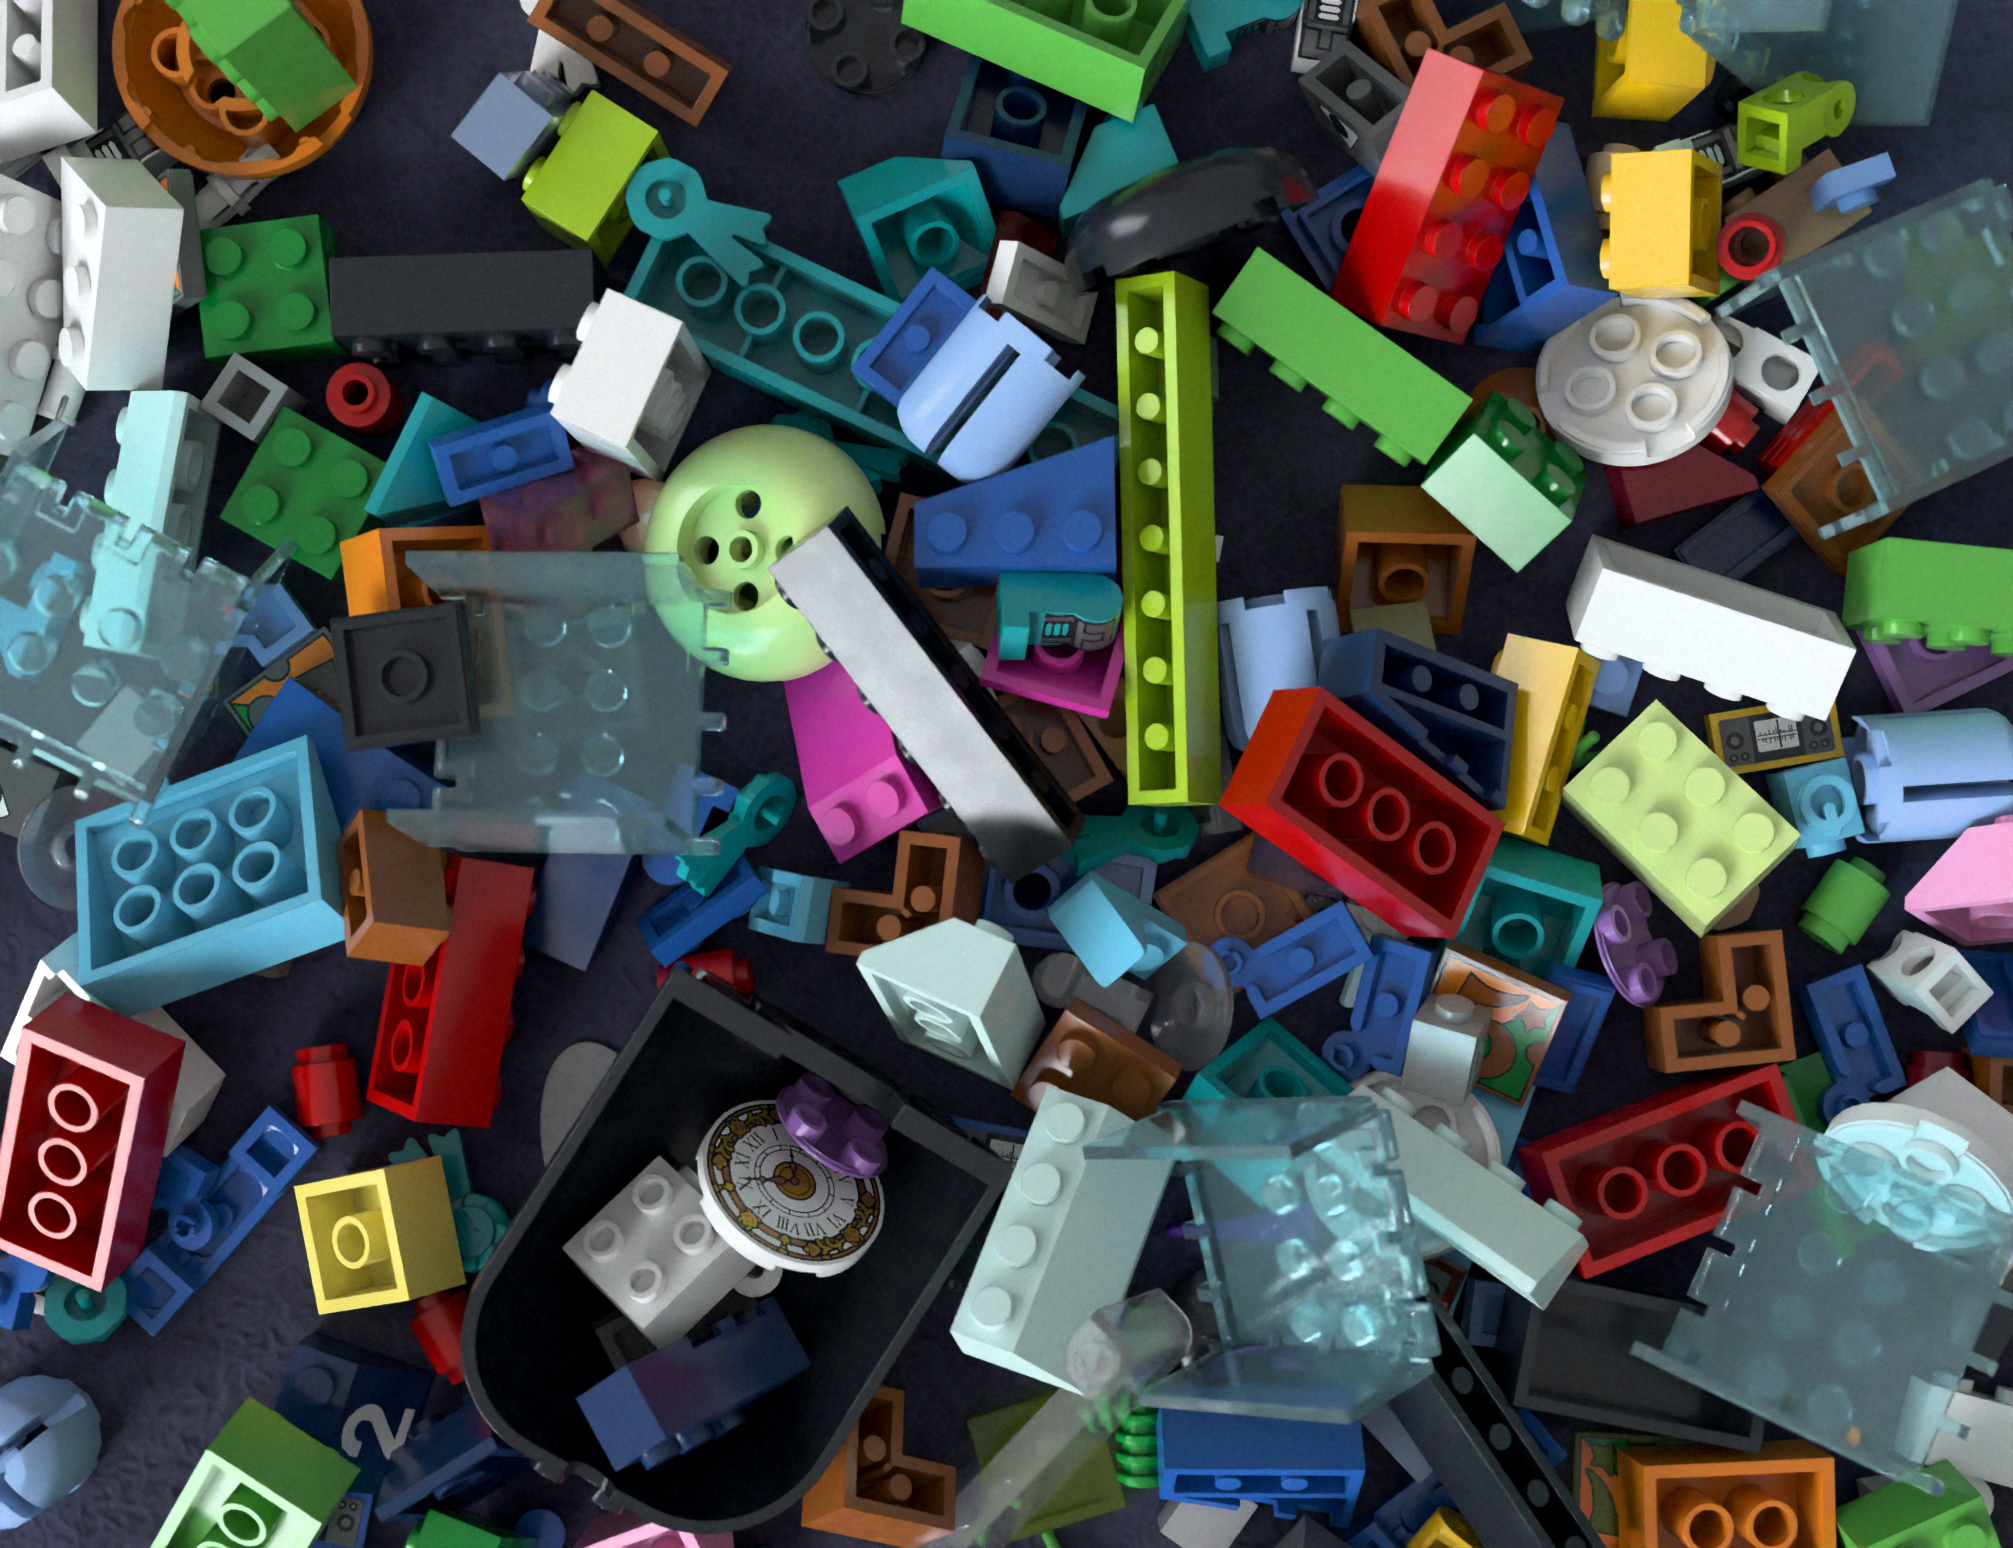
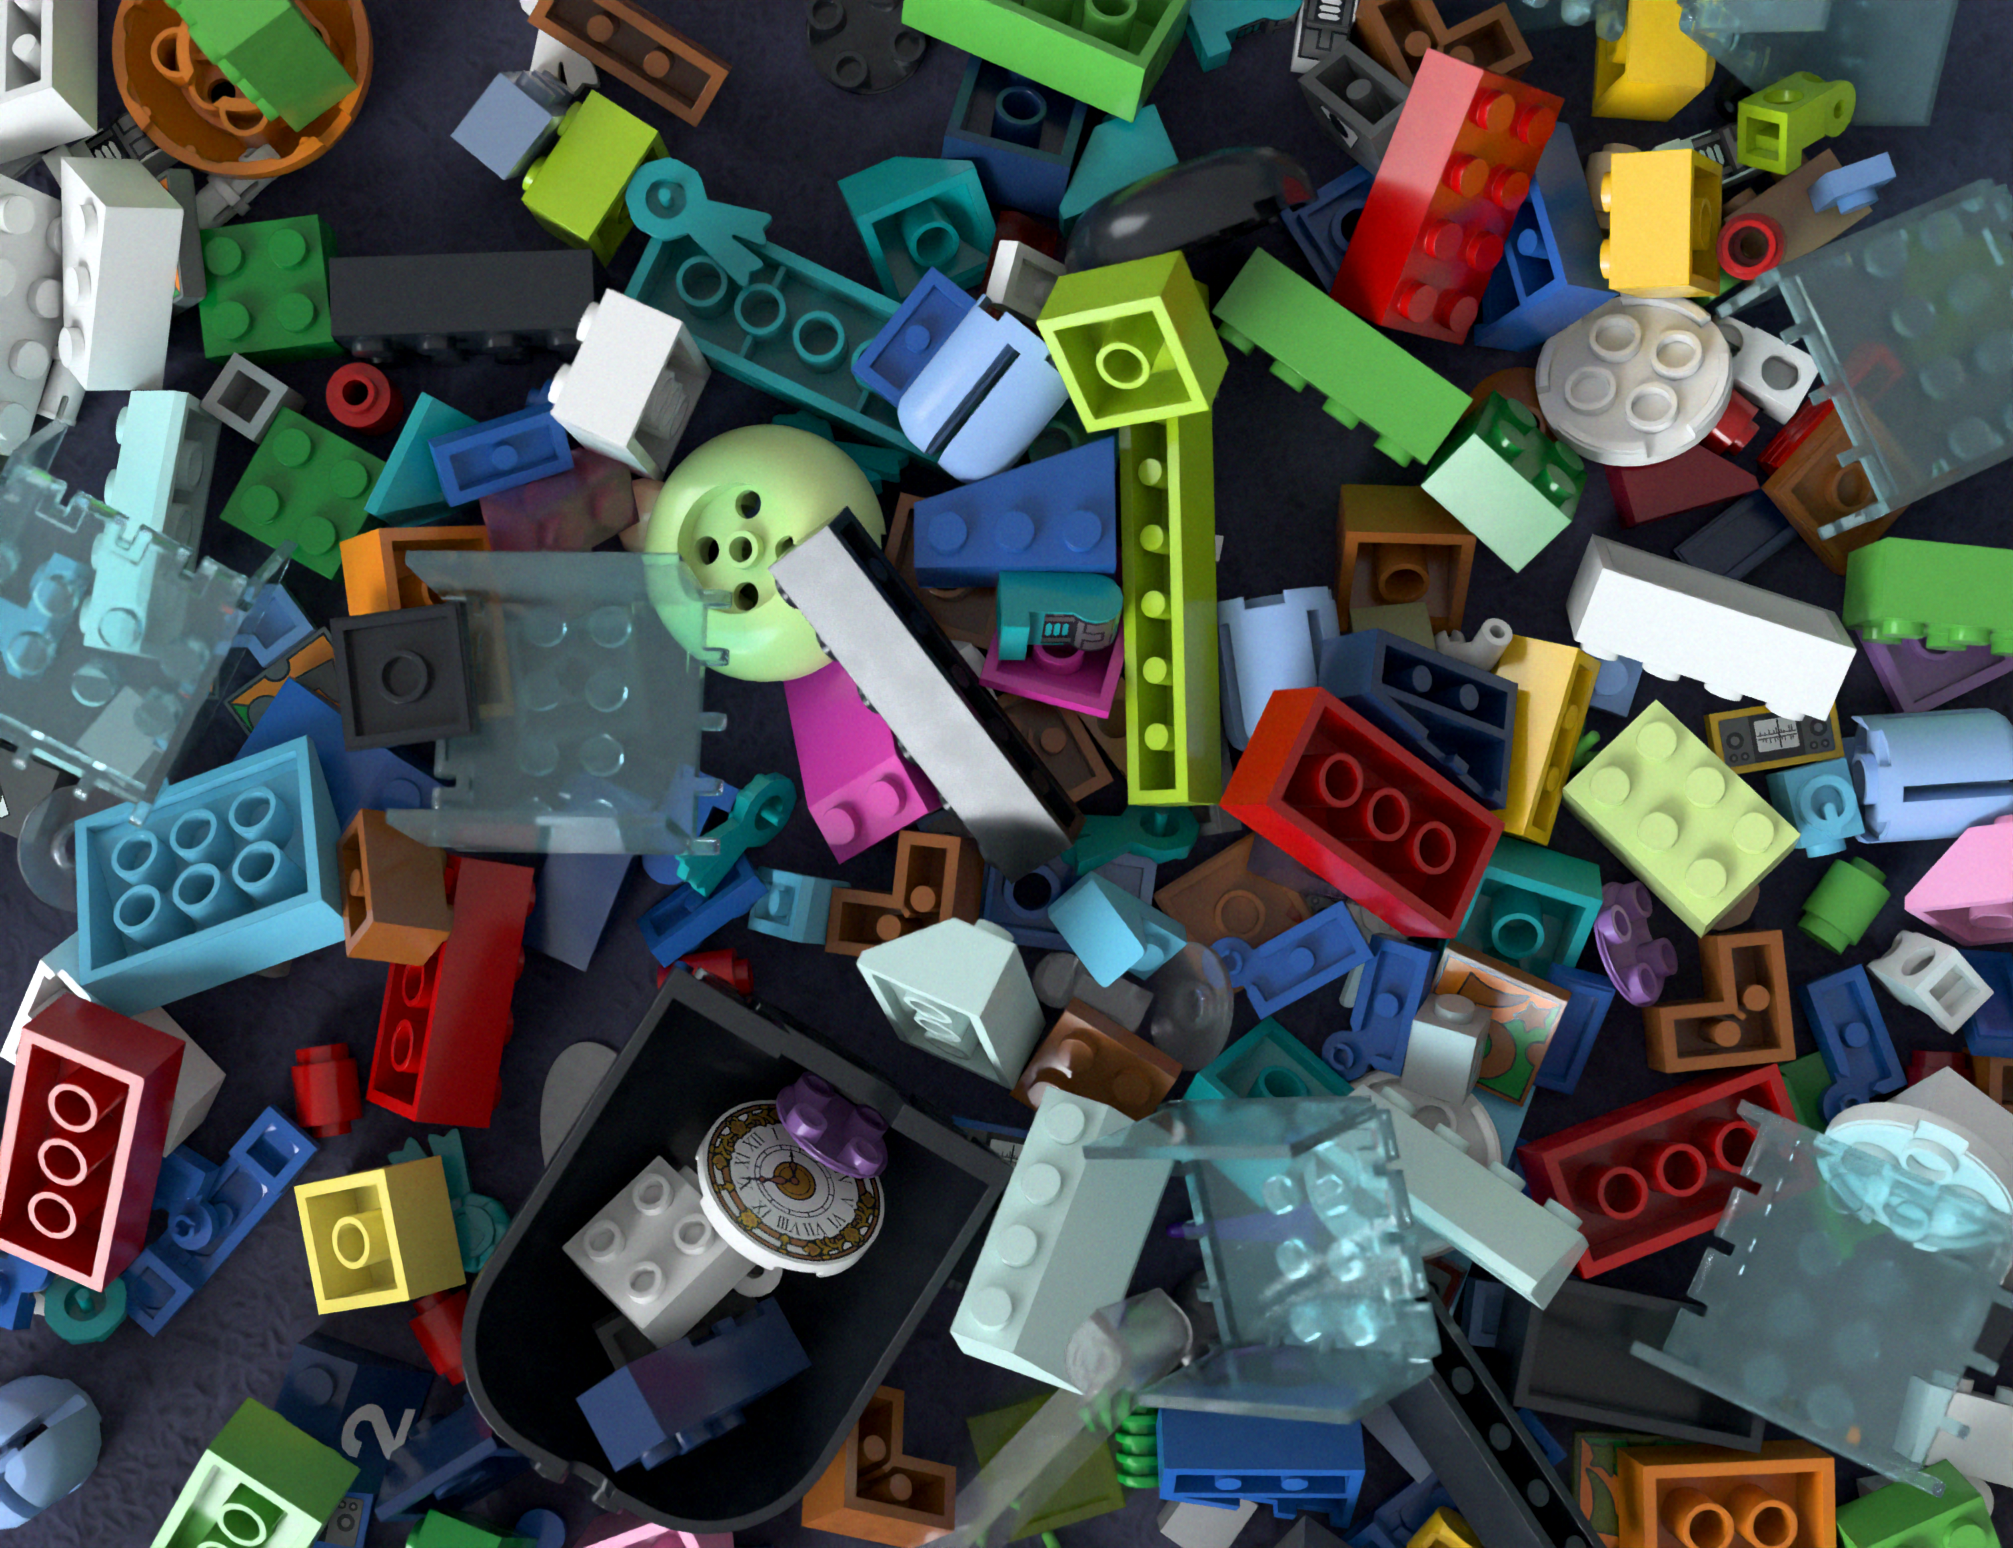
none -> lime brick [1036,250,1229,433]
none -> white arm [1434,618,1513,671]

